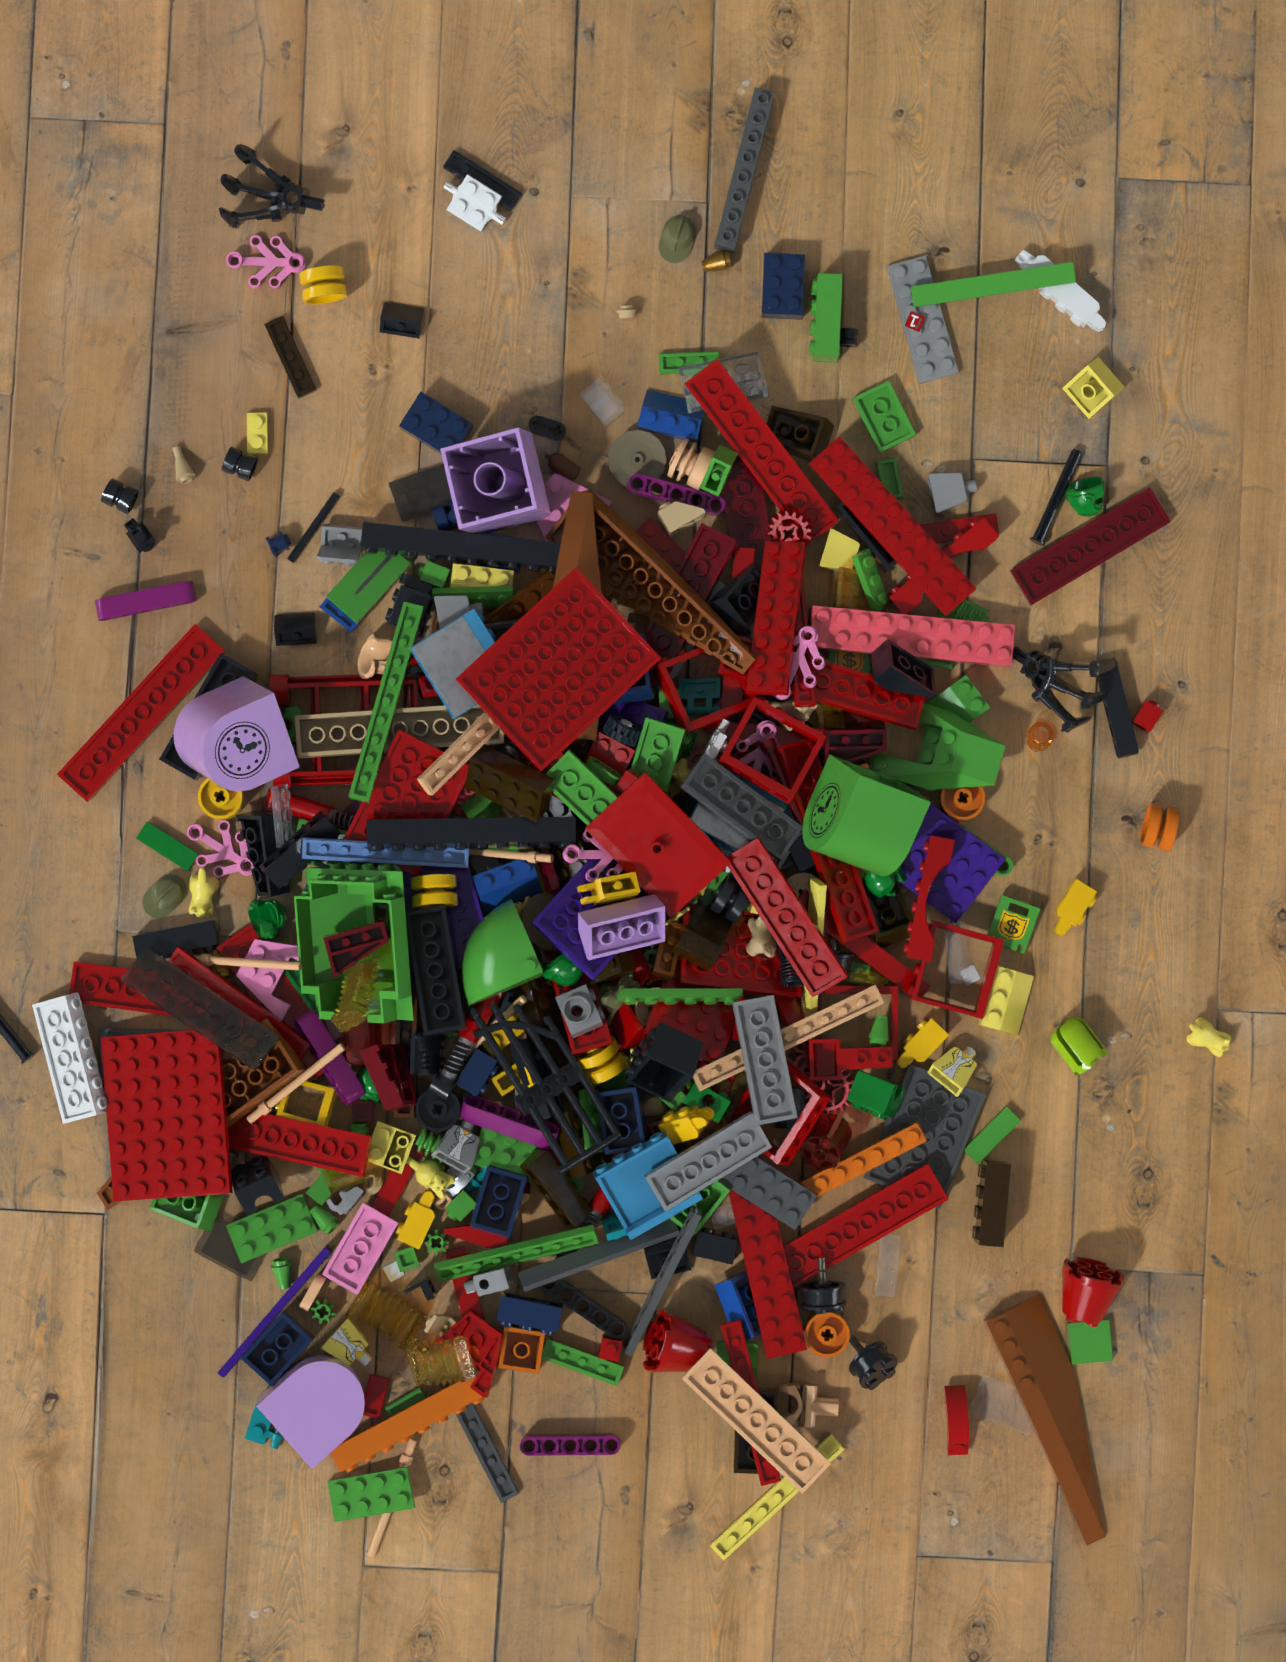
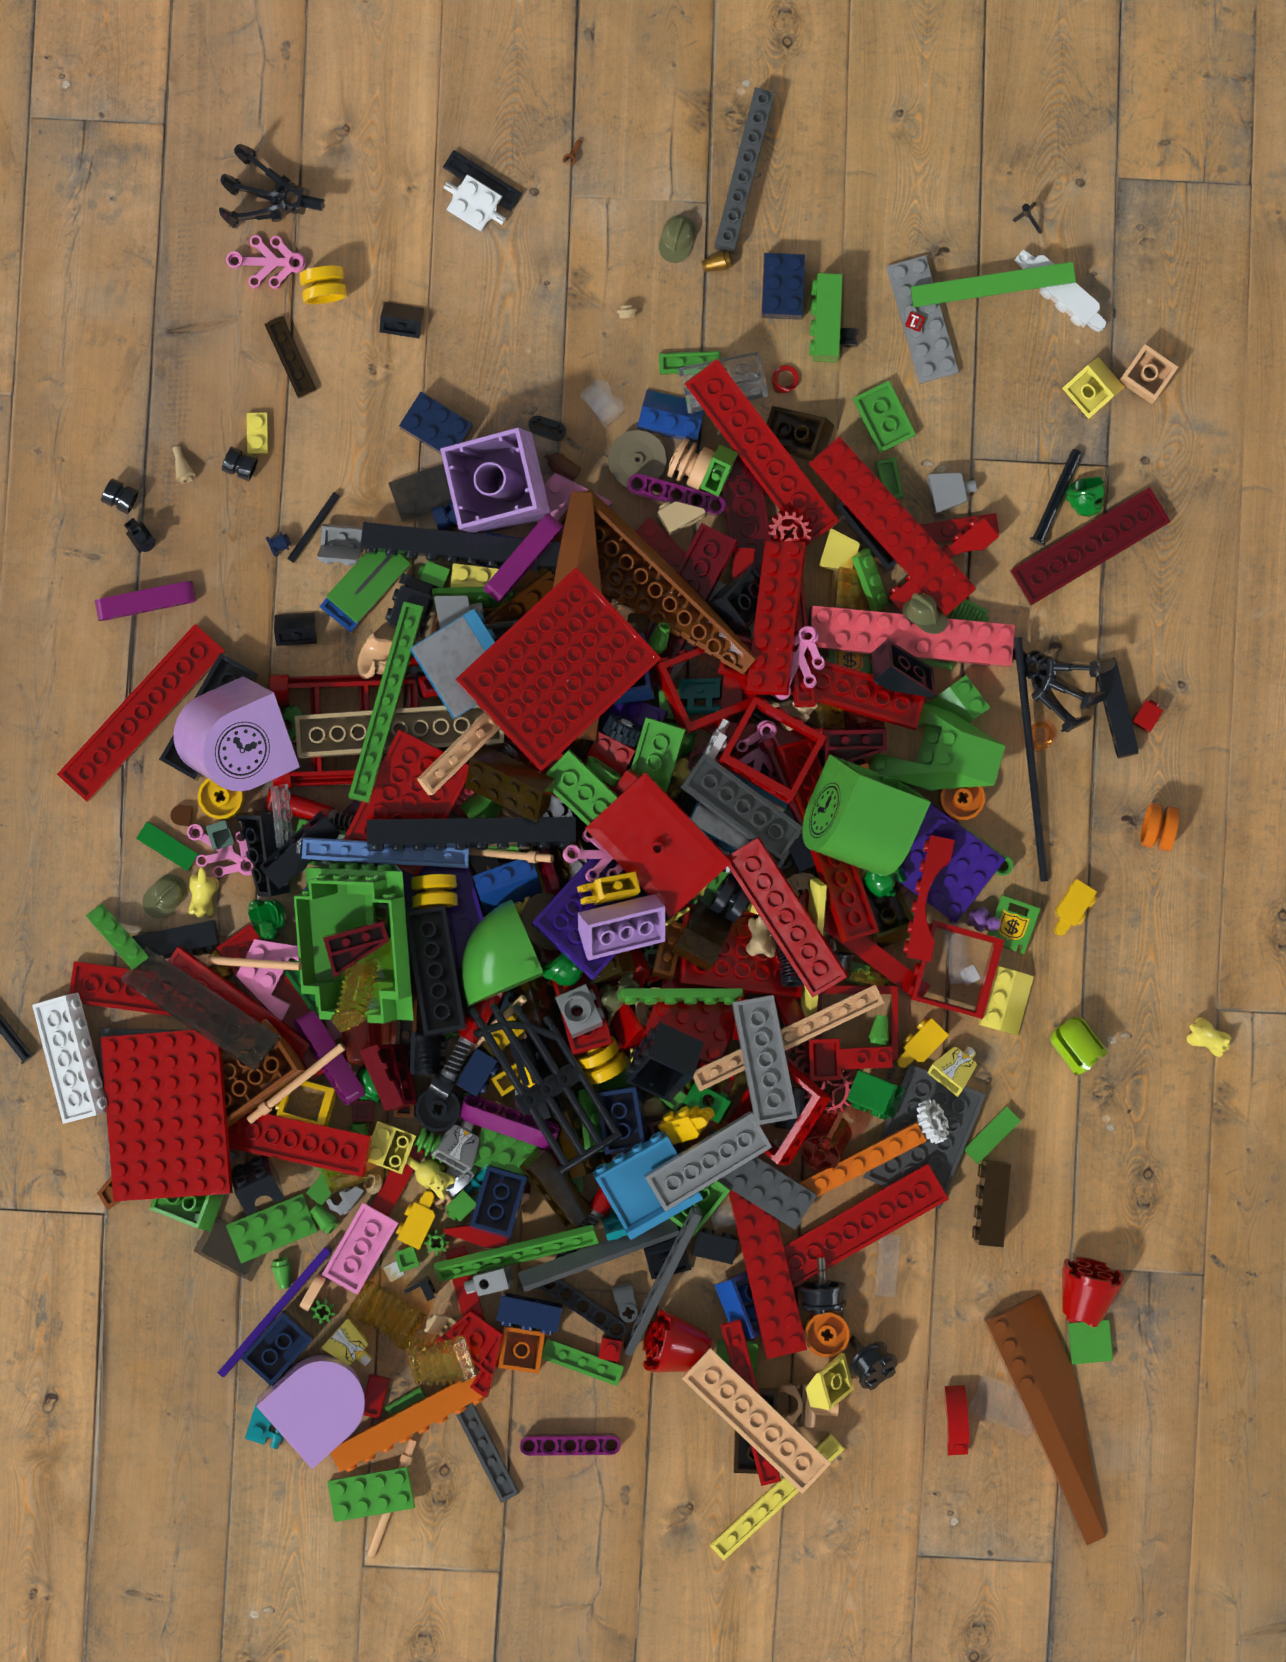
none -> bright green plate [86,903,149,970]
none -> reddish brown tile [170,805,193,827]
none -> sand green panel [206,820,234,850]
none -> magenta beam [483,513,564,603]
none -> dark orange hand [563,139,582,167]
none -> dark grey piece [612,1281,638,1322]
none -> bright green cone [647,622,670,654]
none -> red piece [771,365,799,393]
none -> light yellow slope [806,1353,854,1410]
none -> olive piece [903,593,948,634]
none -> white gear [917,1099,949,1144]
none -> medium lavender animal [968,907,1001,932]
none -> black plant [1013,202,1042,234]
none -> black piece [1014,637,1048,882]
none -> light nougat brick [1119,344,1178,404]

